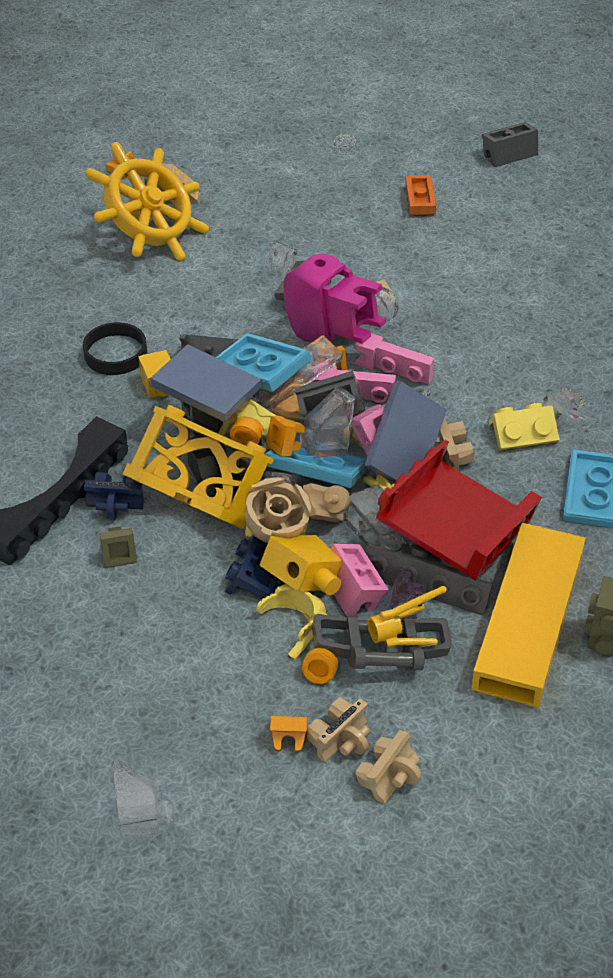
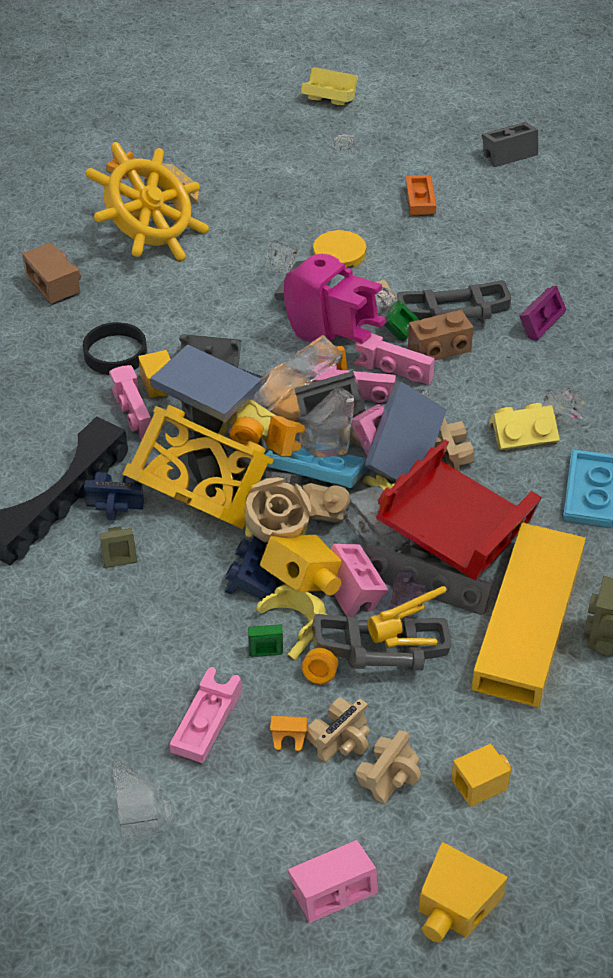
medium azure tile [216,333,312,392] -> none
none -> medium nougat brick [22,242,81,304]
none -> bright pink plate [109,365,151,440]
none -> bright pink plate [169,667,242,763]
none -> green tile [248,624,283,657]
none -> bright pink hinge [288,840,379,923]
none -> light yellow bracket [301,67,358,105]
none -> yellow tile [313,230,367,268]
none -> green tile [384,300,419,341]
none -> dark grey bar [397,280,511,320]
none -> medium nougat brick [407,310,473,361]
none -> yellow torso [419,842,508,943]
none -> yellow brick [451,743,511,807]
none -> magenta plate [519,286,567,340]

